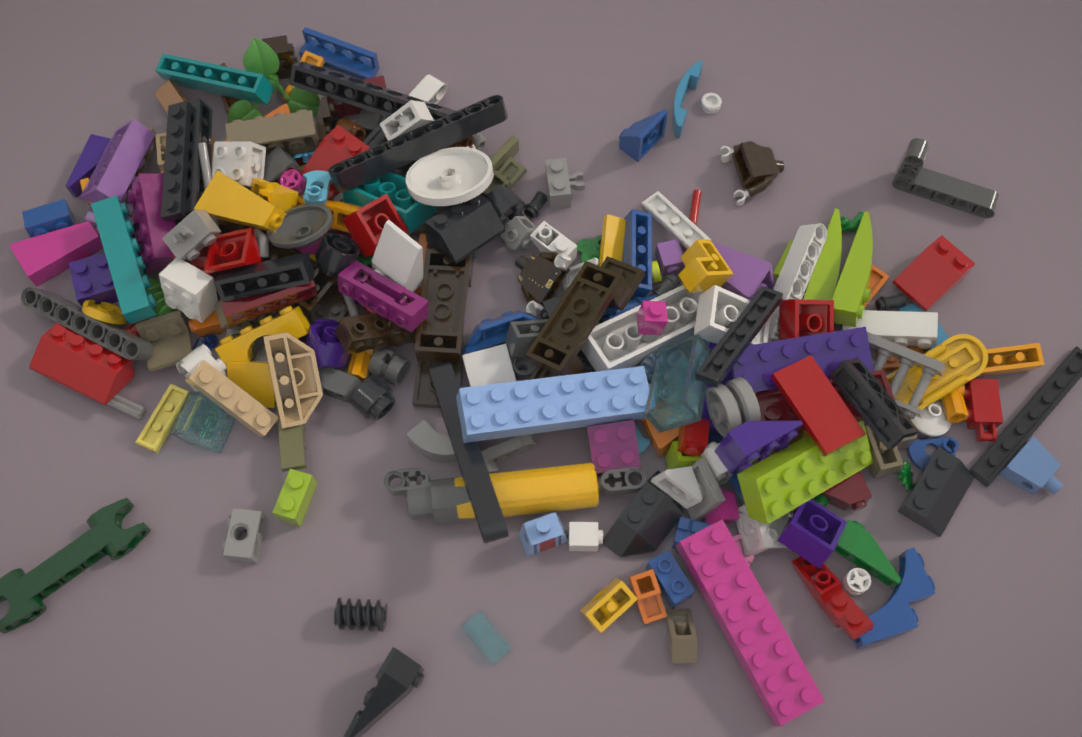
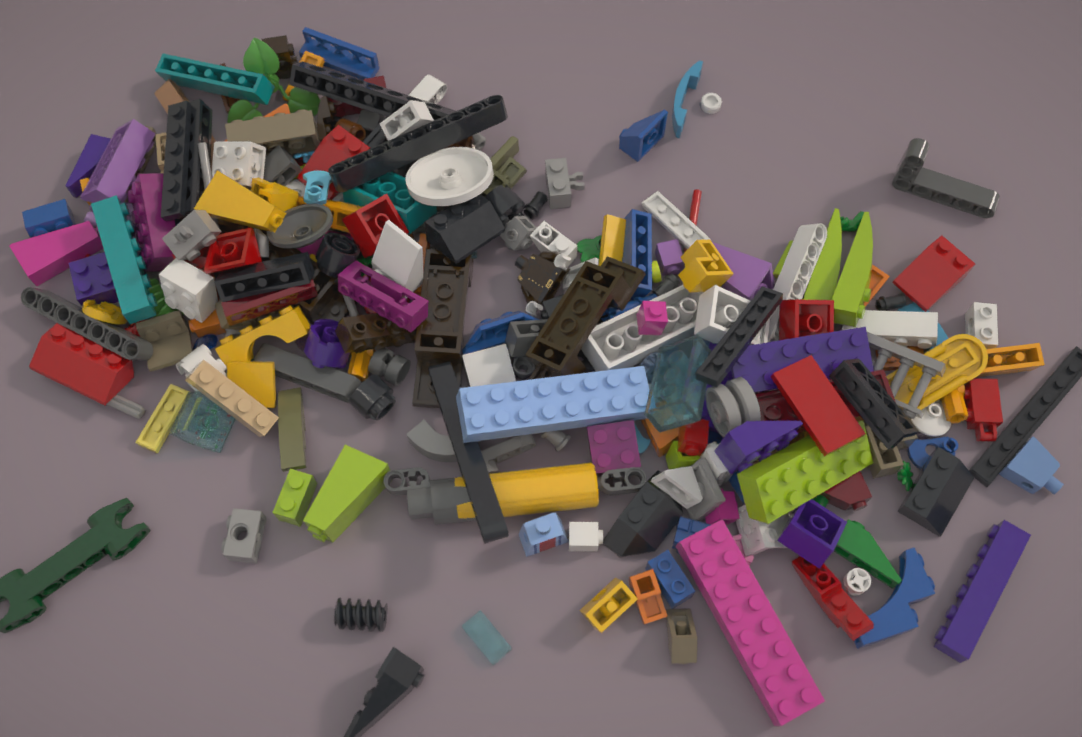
tan wedge [263,332,323,428] -> none
dark pink wheel [280,169,307,196] -> none
dark brown torso [719,141,784,206] -> none
none -> lime slope [303,445,392,543]
none -> light grey bush [540,430,571,452]
none -> dark purple brick [934,520,1031,663]
none -> white brick [965,302,998,349]

